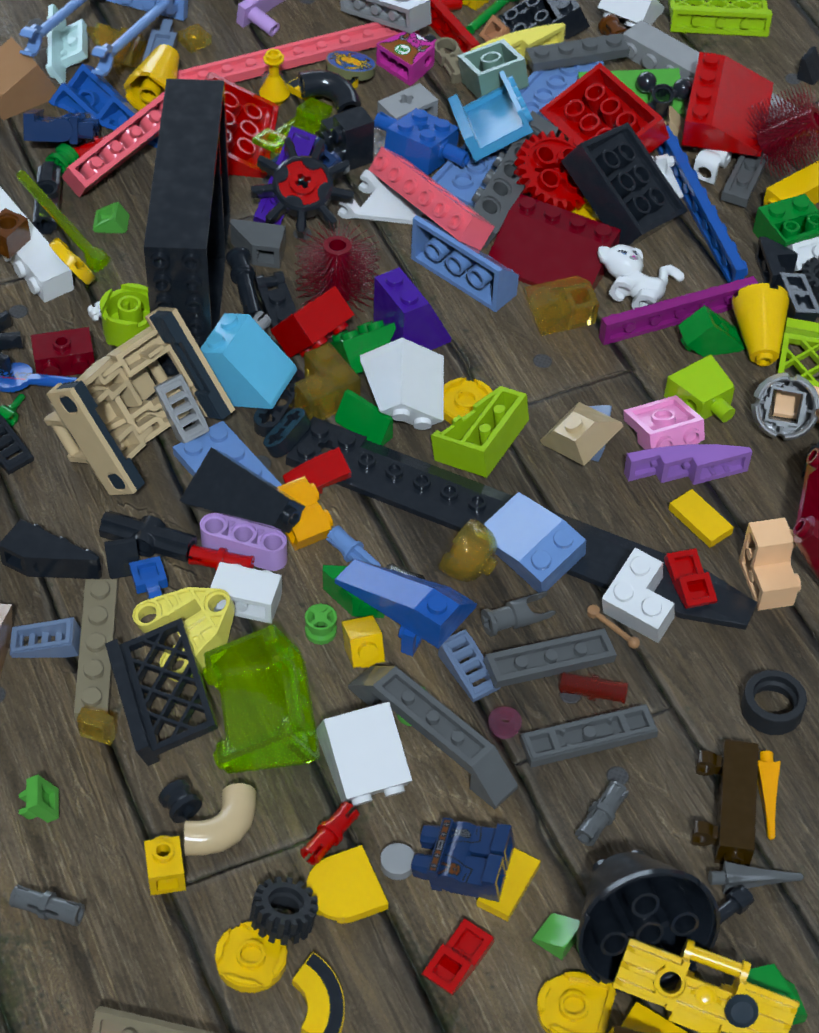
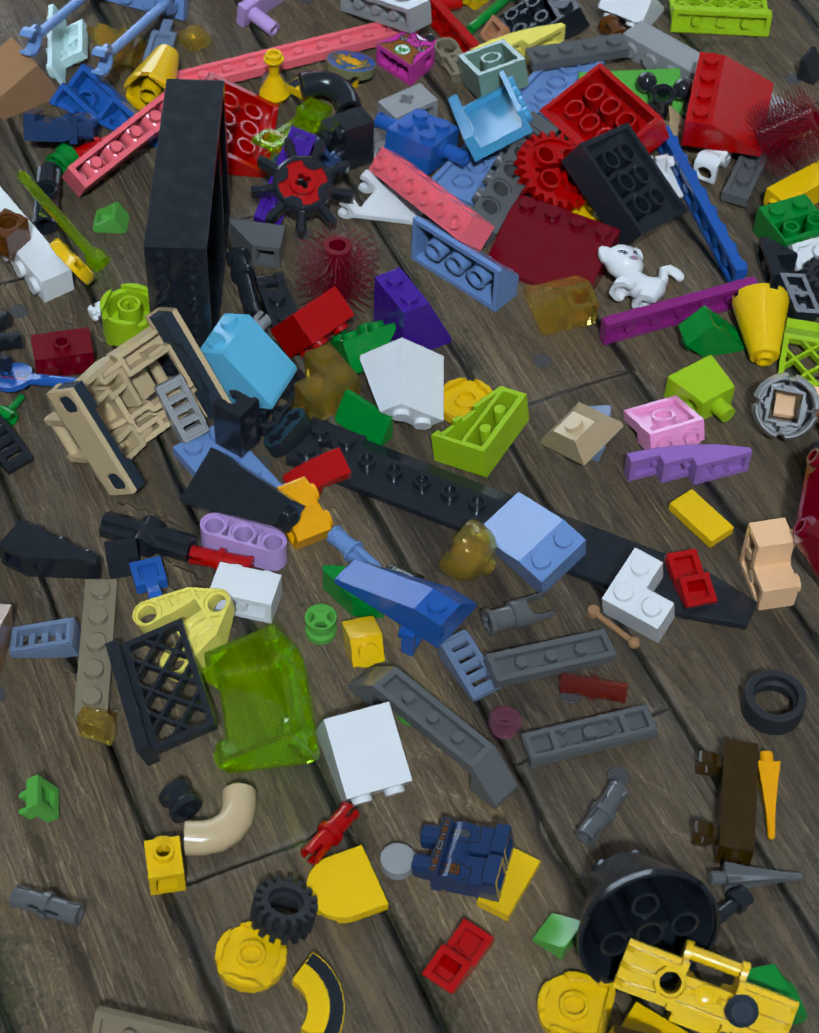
none -> black hinge [213,390,260,458]

